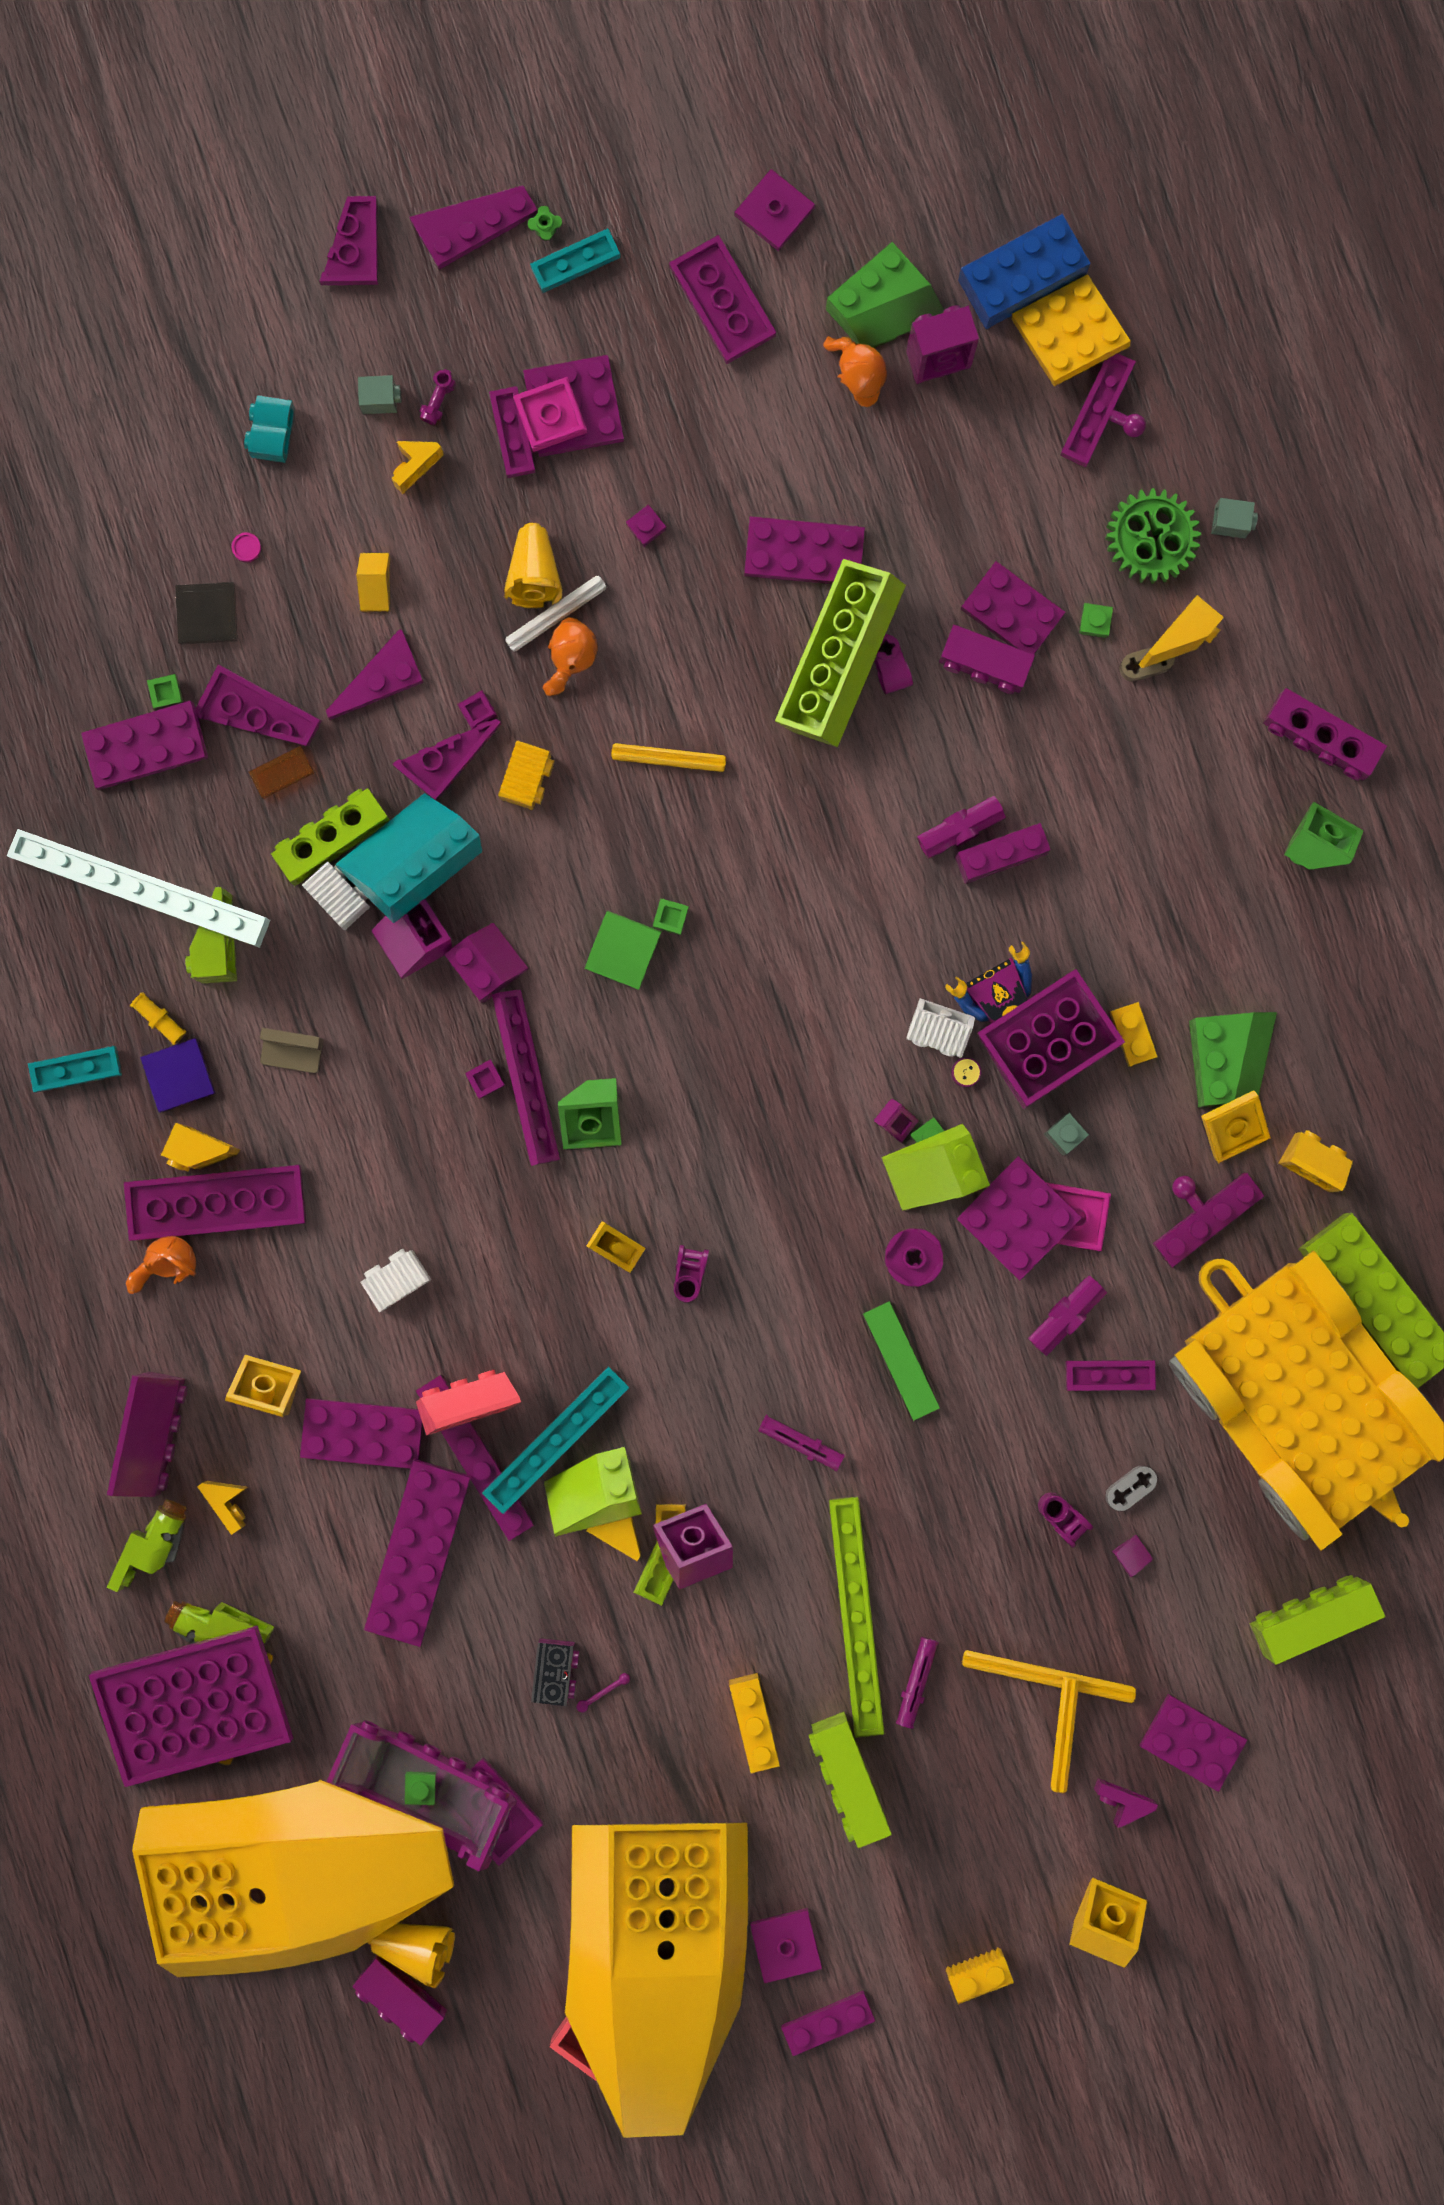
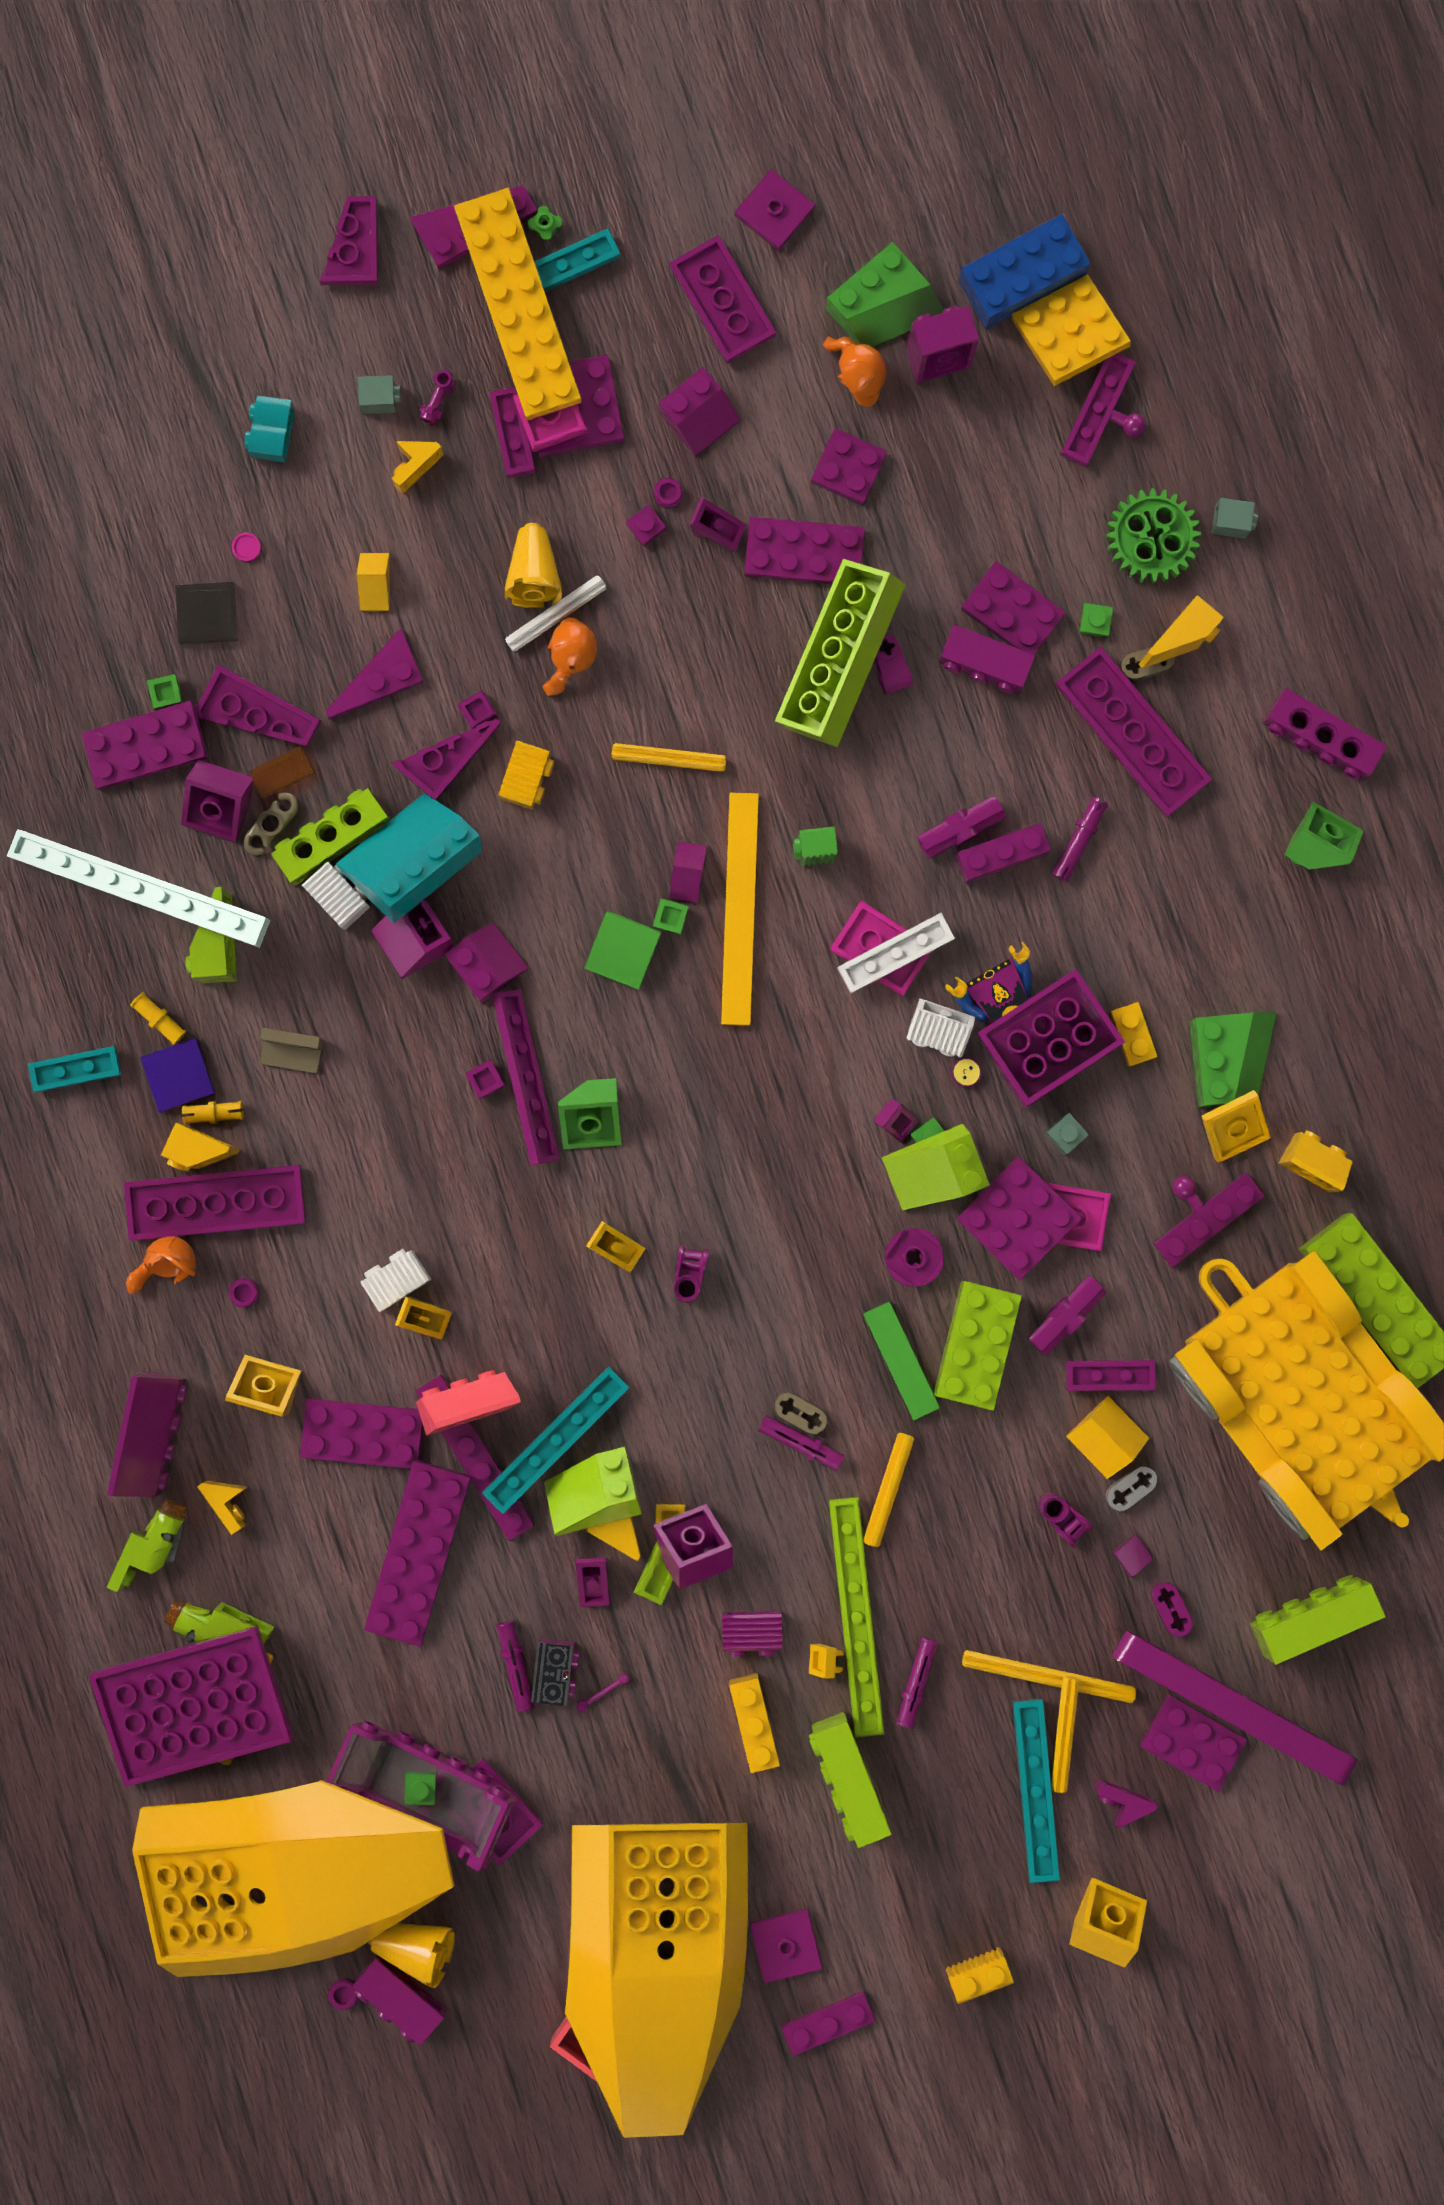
none -> magenta slope [181,760,254,842]
none -> yellow pin [182,1101,244,1125]
none -> magenta tile [228,1278,259,1308]
none -> dark tan piece [244,792,298,856]
none -> magenta tile [328,1977,358,2010]
none -> yellow slope [395,1296,452,1340]
none -> yellow plate [454,187,582,421]
none -> magenta pin [496,1620,535,1712]
none -> magenta slope [576,1558,610,1607]
none -> magenta tile [654,478,683,509]
none -> magenta slope [658,367,740,457]
none -> magenta slope [669,841,707,904]
none -> magenta slope [689,498,747,551]
none -> yellow tile [721,792,759,1026]
none -> magenta brick [722,1611,782,1656]
none -> dark tan beam [774,1393,827,1434]
none -> bright green brick [793,826,838,867]
none -> yellow tile [809,1644,844,1679]
none -> magenta plate [811,428,887,506]
none -> dark pink tile [829,900,931,997]
none -> white plate [837,913,955,994]
none -> yellow axle [863,1433,914,1547]
none -> lime brick [933,1281,1022,1411]
none -> teal plate [1012,1699,1060,1883]
none -> magenta pin [1052,797,1109,883]
none -> magenta plate [1055,646,1213,818]
none -> yellow slope [1066,1395,1149,1479]
none -> magenta beam [1112,1630,1358,1786]
none -> magenta beam [1151,1582,1192,1637]

